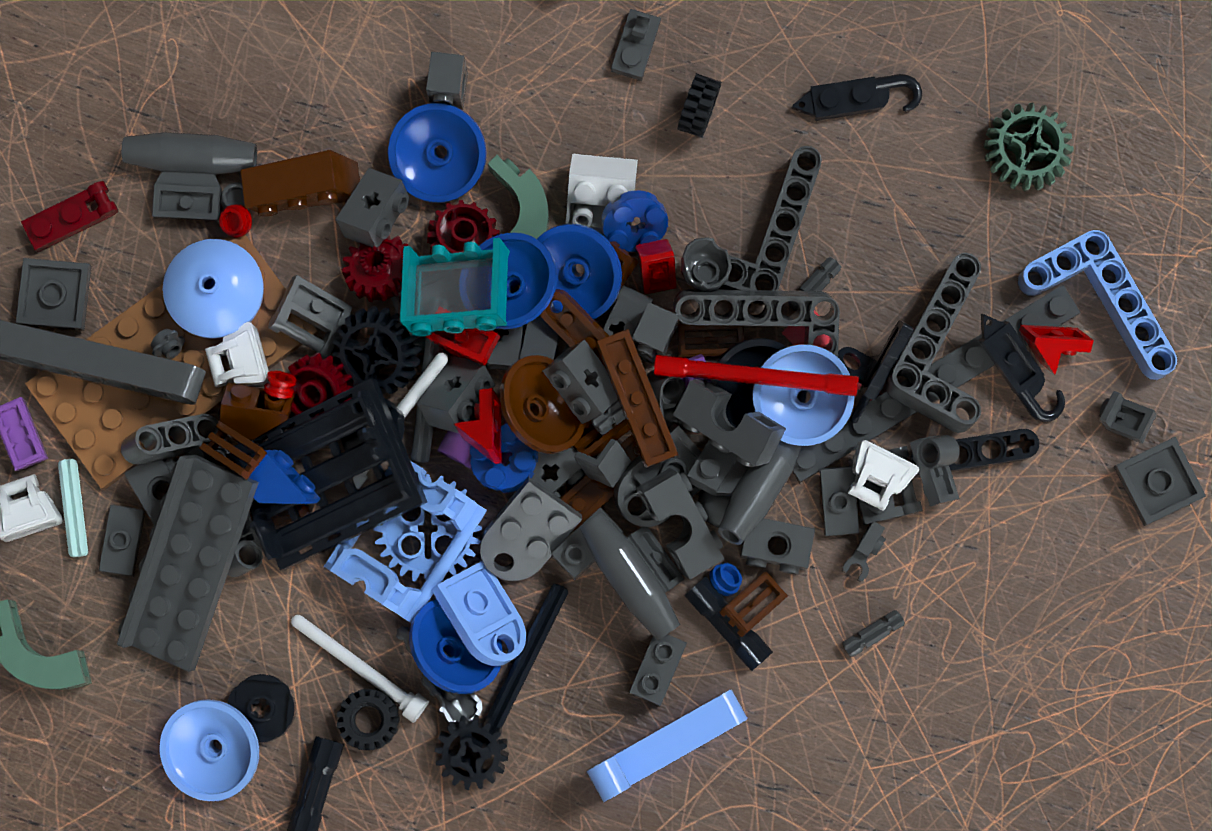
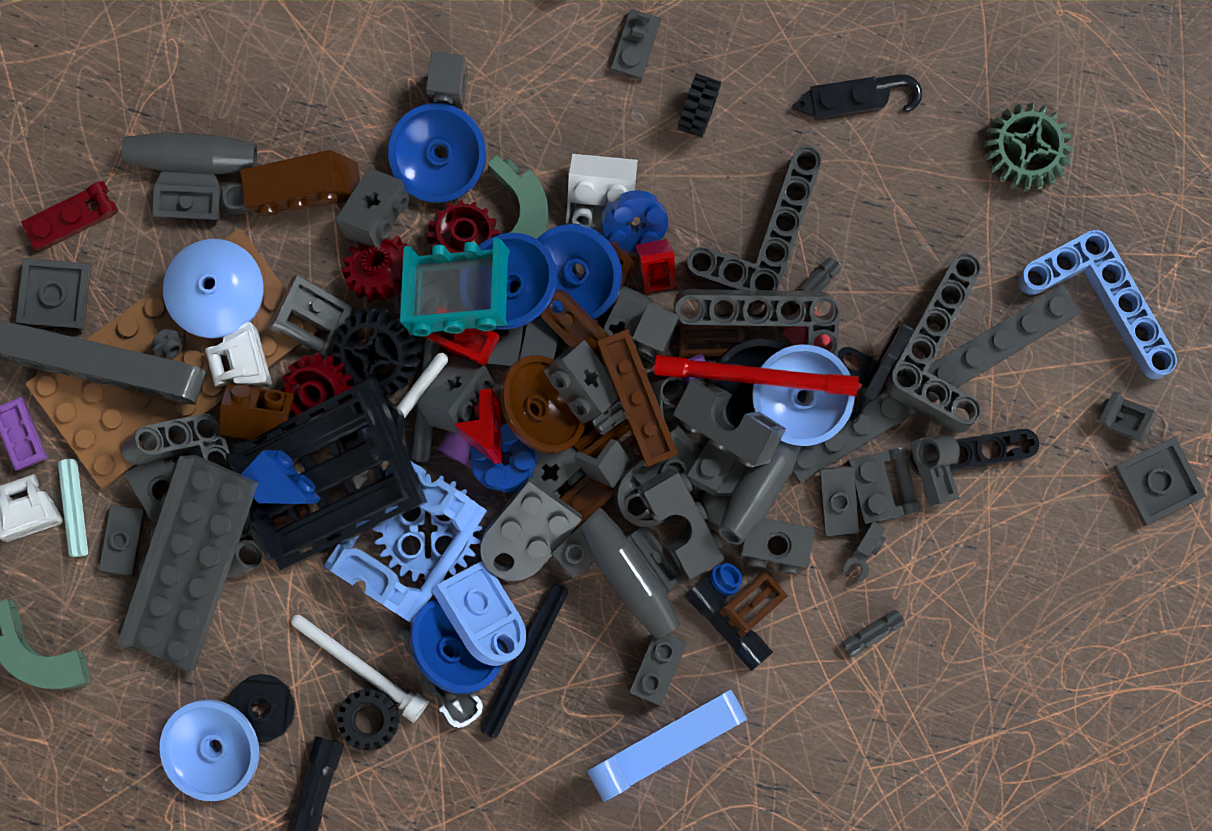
reddish brown tile [199,421,267,480] -> none
red plate [219,204,252,238] -> none
red bush [263,371,297,399] -> none
black gear [434,714,509,790] -> none
dark grey hair [681,237,732,292] -> none
white piece [848,440,919,511] -> none
black plate [979,314,1065,422] -> none
red slope [1019,325,1094,375] -> none

